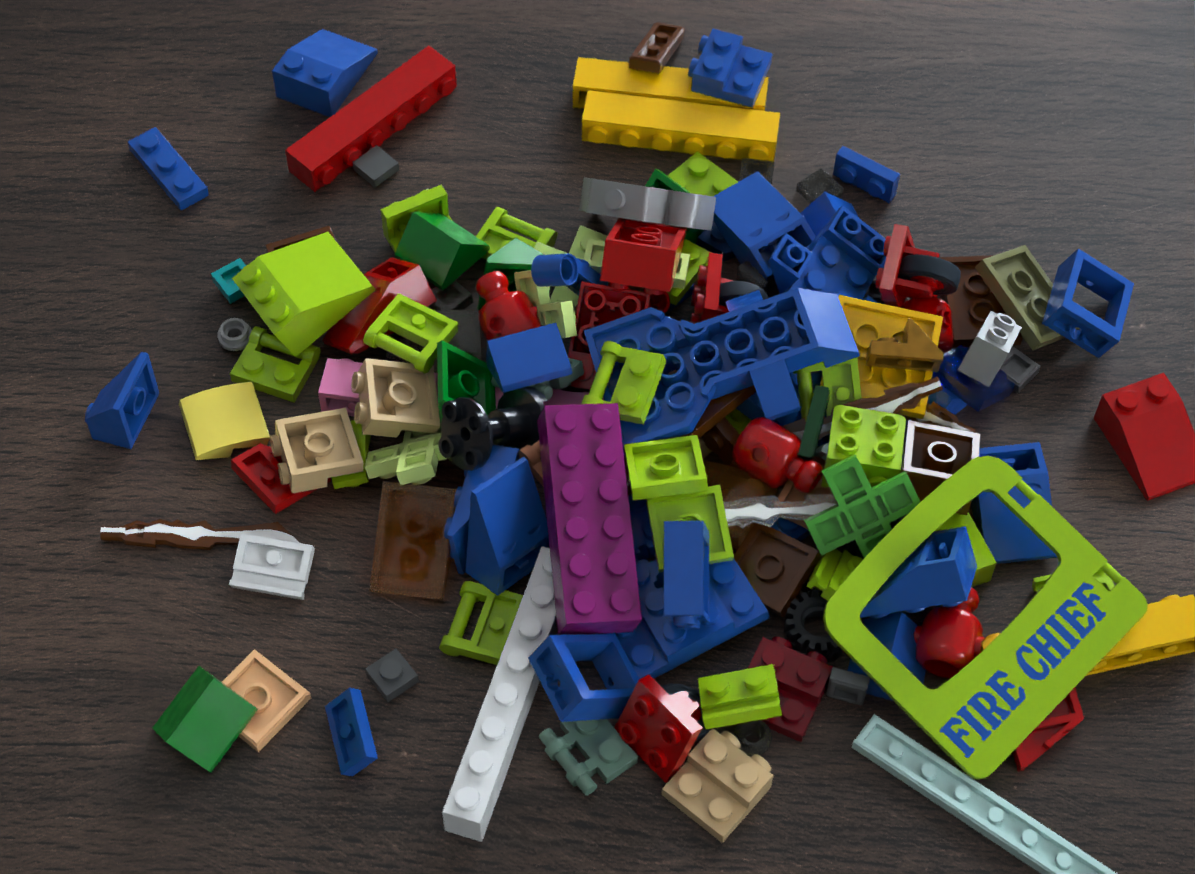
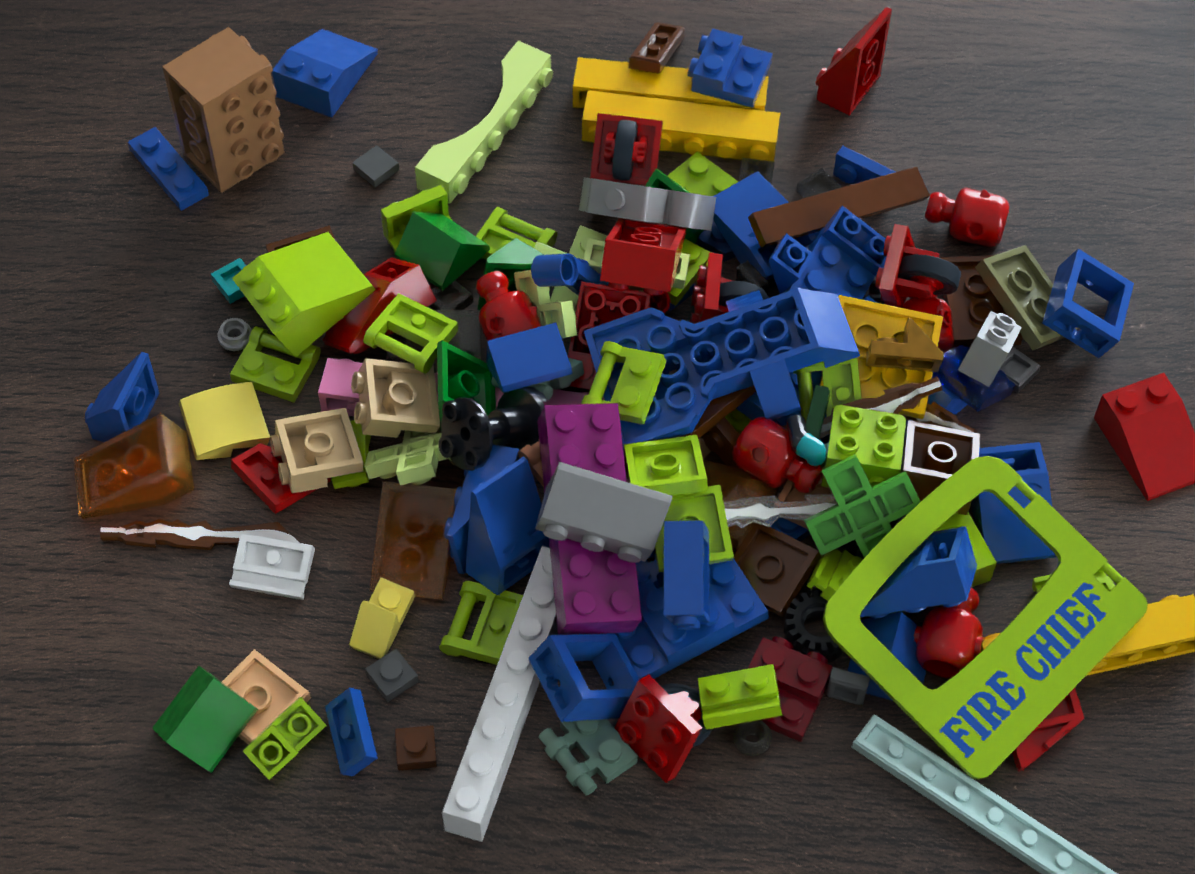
red brick [285,46,457,192] -> none
tan plate [662,729,774,843] -> none
none -> clear orange slope [73,413,194,519]
none -> medium nougat brick [162,27,284,193]
none -> lime slope [243,696,327,780]
none -> light yellow slope [349,577,415,659]
none -> reddish brown plate [395,725,437,771]
none -> yellowish green arch [415,41,553,204]
none -> light grey slope [535,462,672,563]
none -> red plate [590,113,663,185]
none -> reddish brown tile [748,166,930,248]
none -> arm [786,415,826,466]
none -> red slope [815,7,892,116]
none -> red piece [925,187,1010,248]

